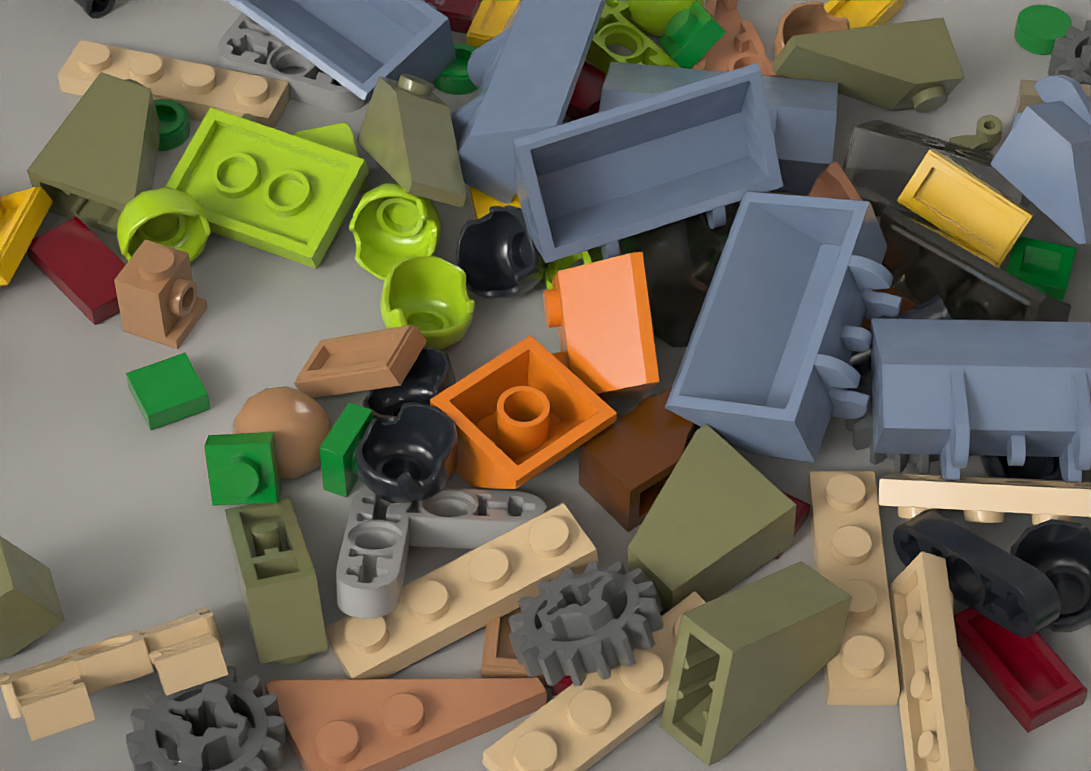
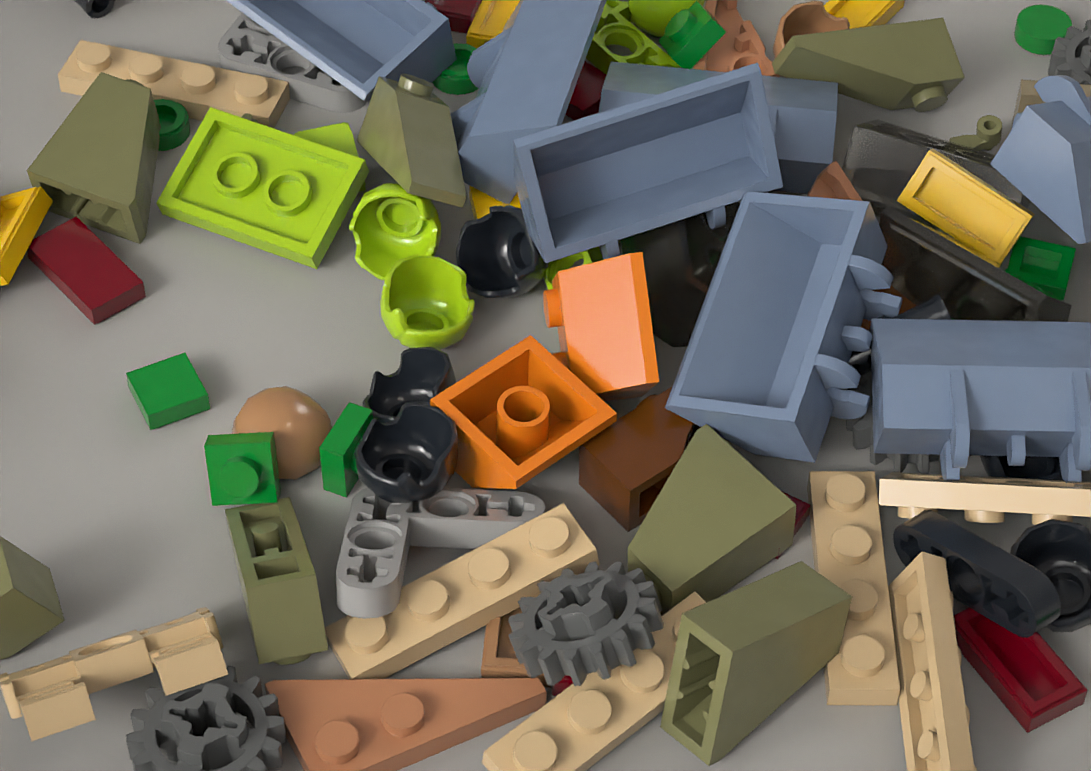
medium nougat brick [114,239,207,349] -> none
lime hair [117,187,211,263] -> none
medium nougat tile [294,325,427,398] -> none

